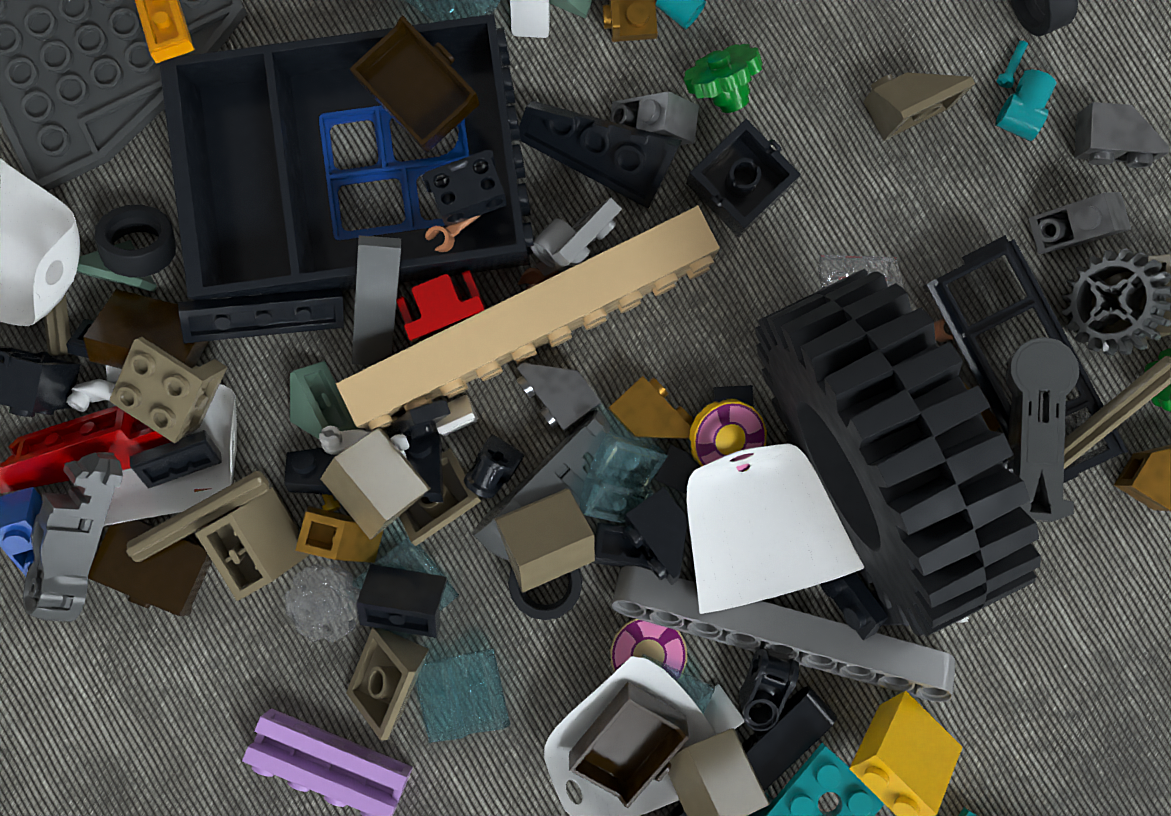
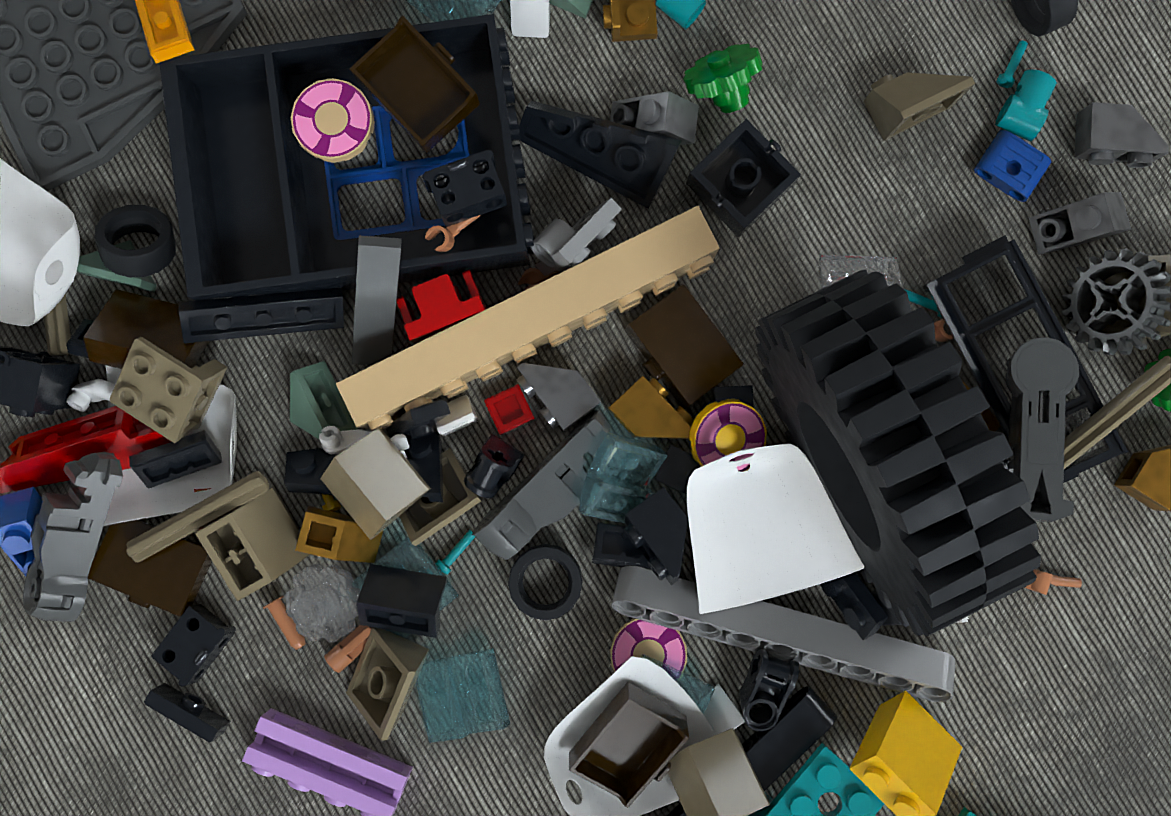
dark tan slope [494,488,595,593] -> none
none -> black plate [144,683,231,743]
none -> black piece [151,604,236,687]
none -> nougat piece [263,595,306,650]
none -> tile [291,78,375,163]
none -> nougat piece [324,625,372,673]
none -> teal piece [435,530,475,575]
none -> red tile [484,384,535,435]
none -> dark brown container [625,284,744,409]
none -> teal piece [903,288,942,318]
none -> blue piece [974,130,1051,202]
none -> nougat hand [1025,569,1082,595]

